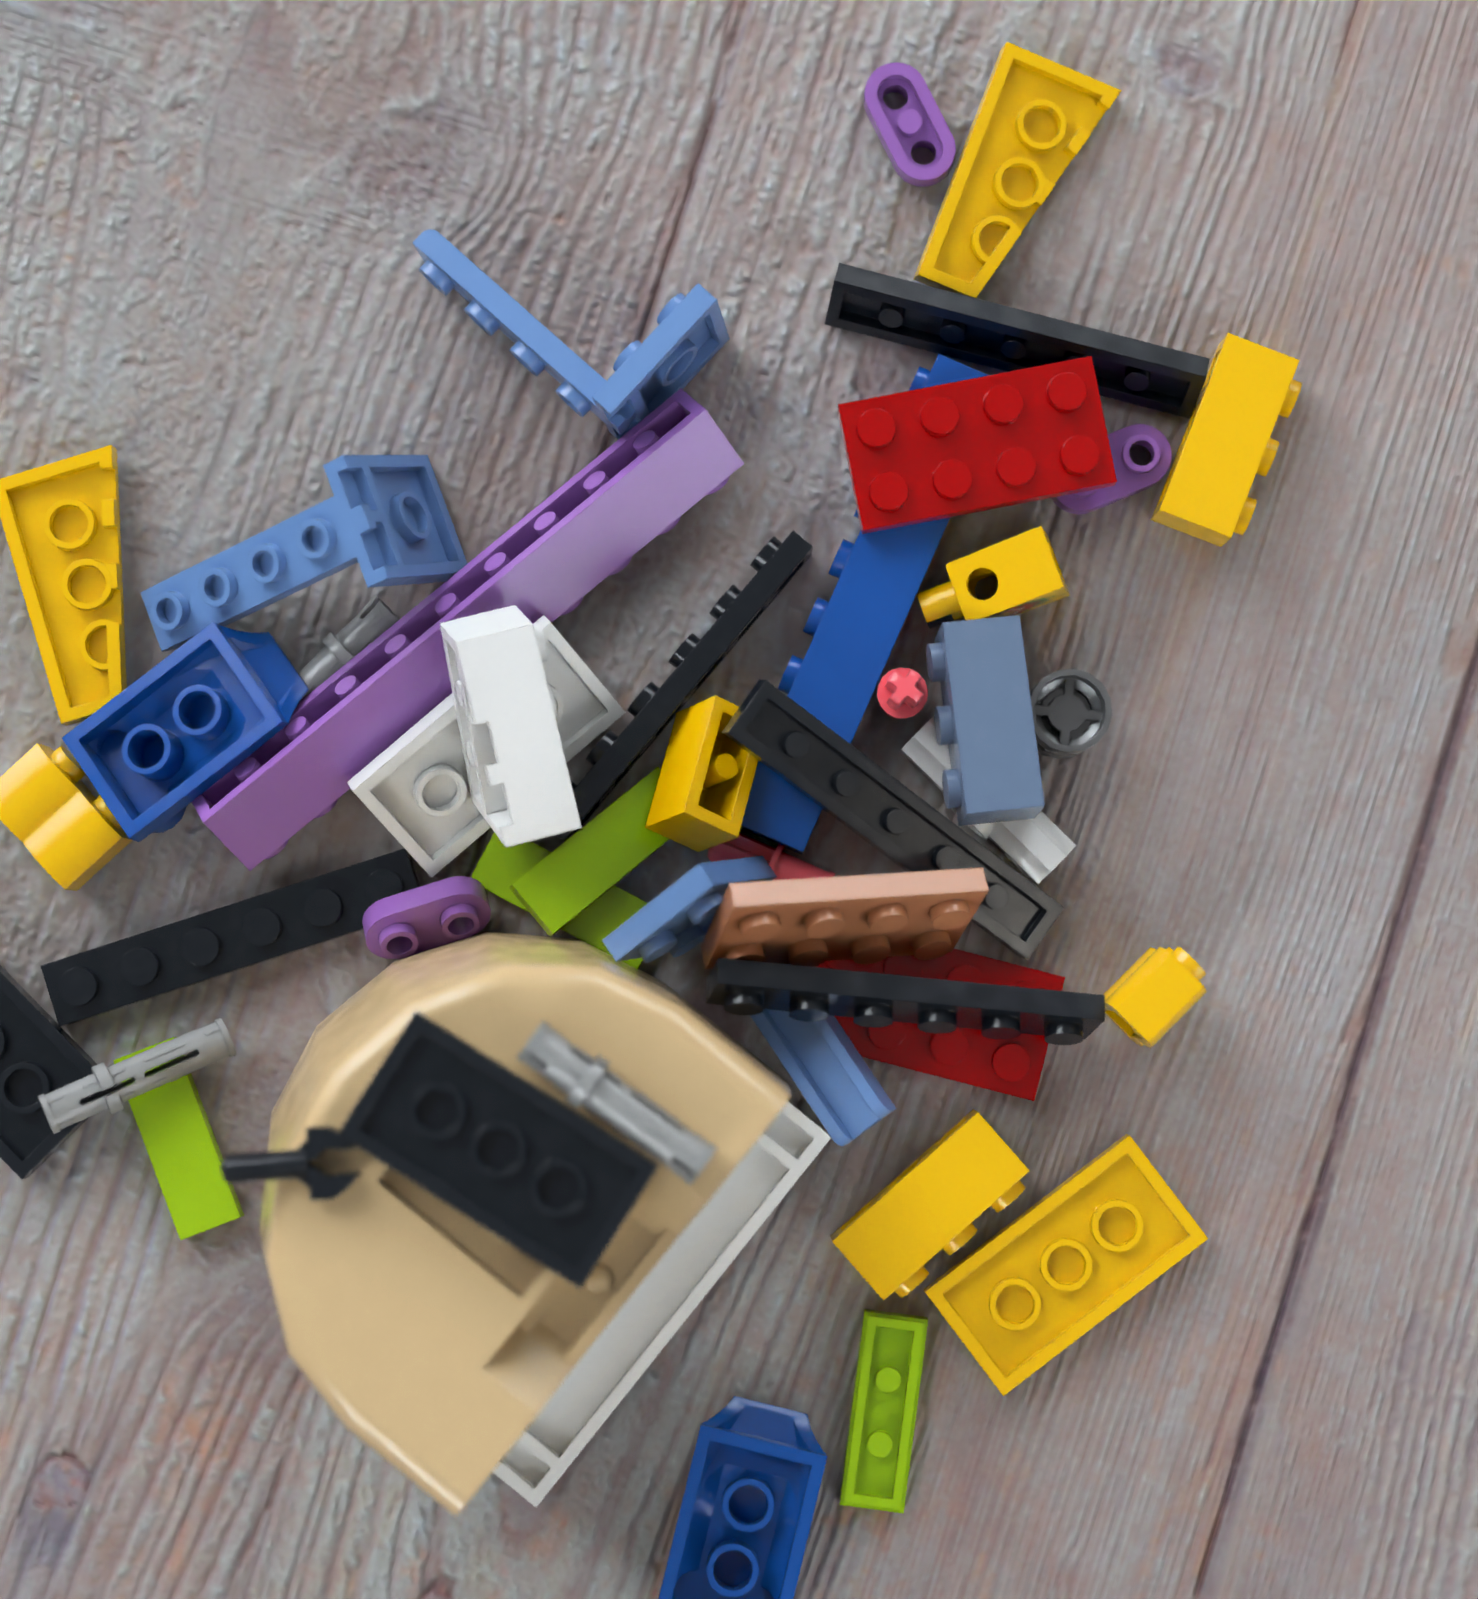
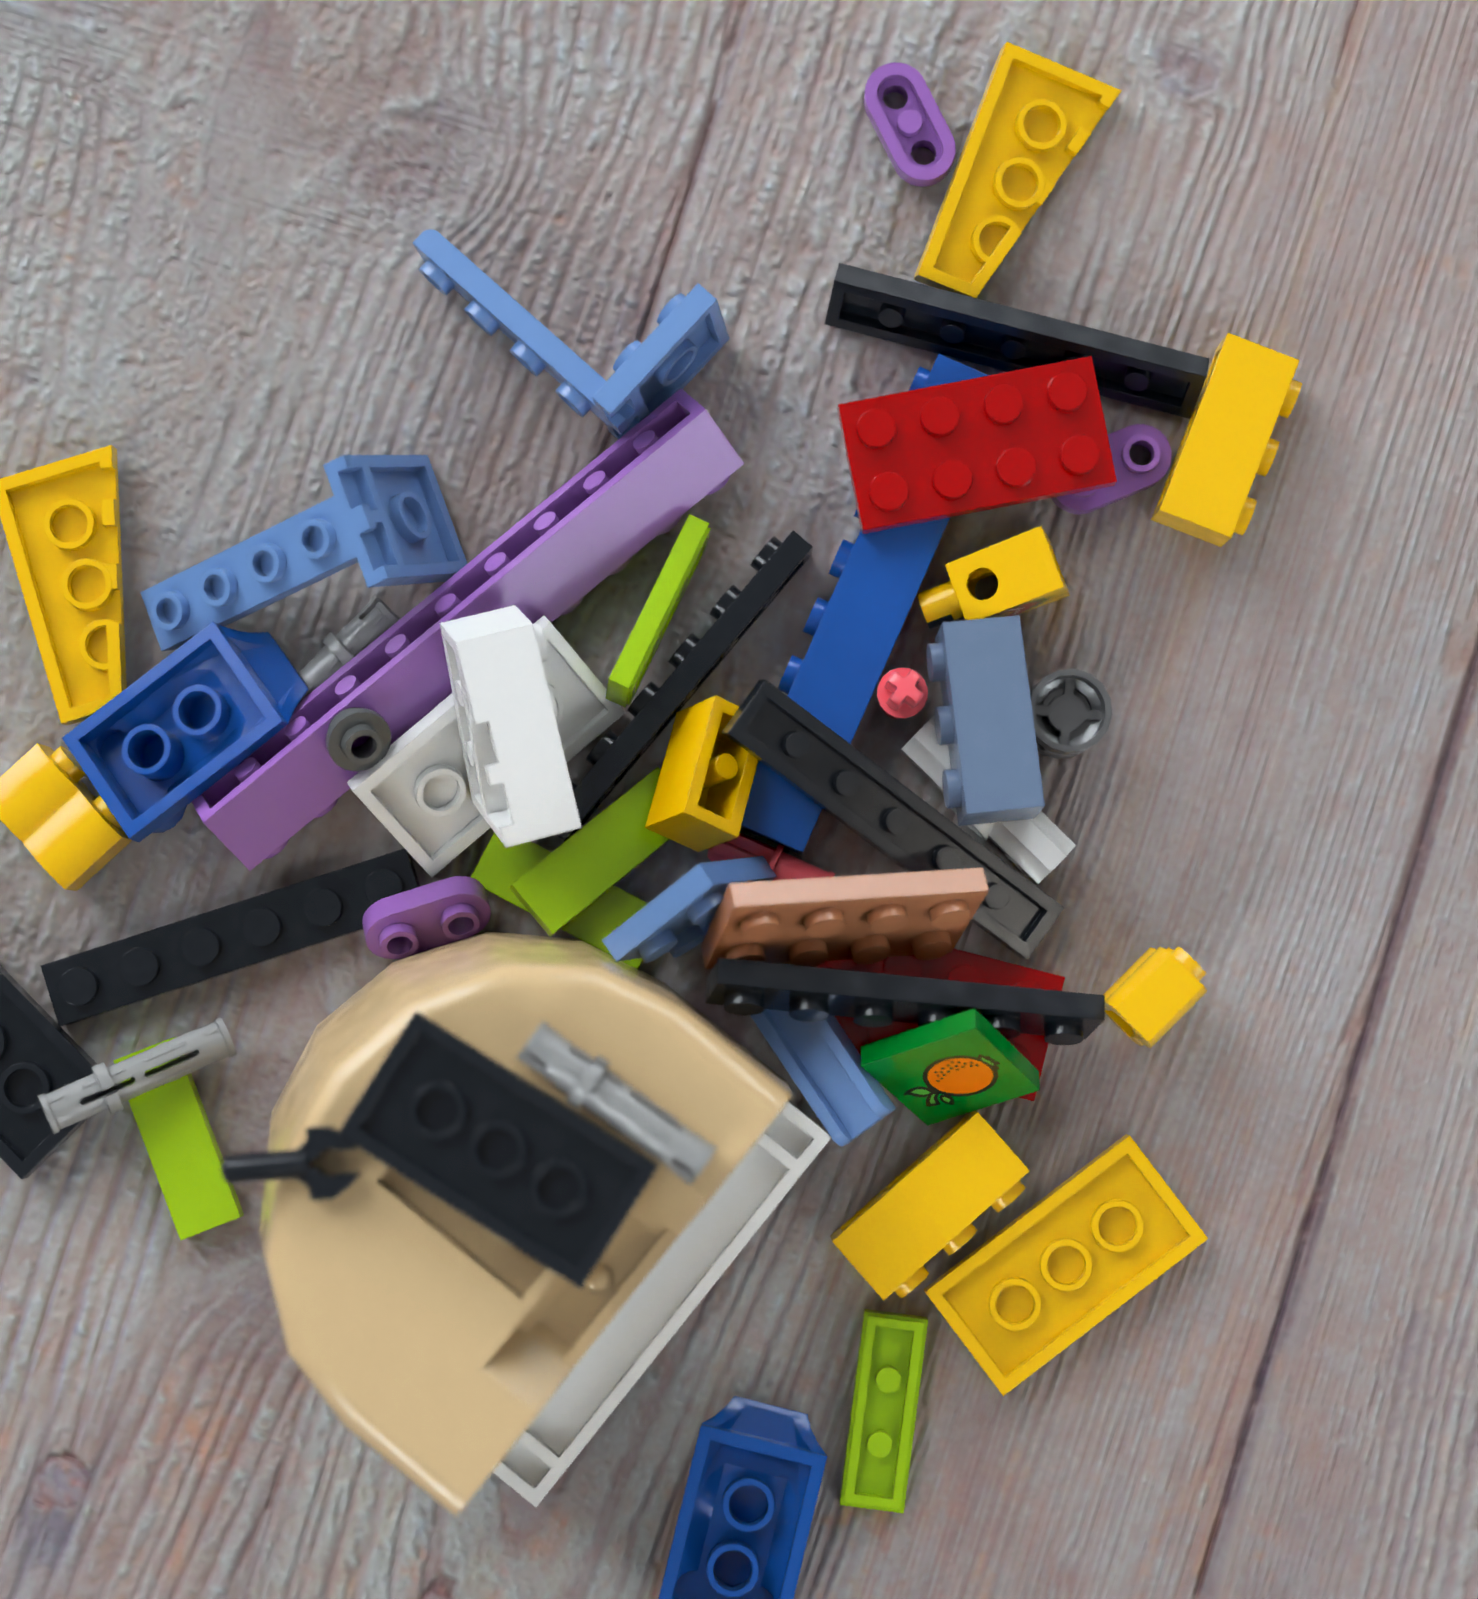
none -> dark grey plate [326,707,391,771]
none -> lime tile [605,514,711,708]
none -> green tile [861,1009,1040,1126]

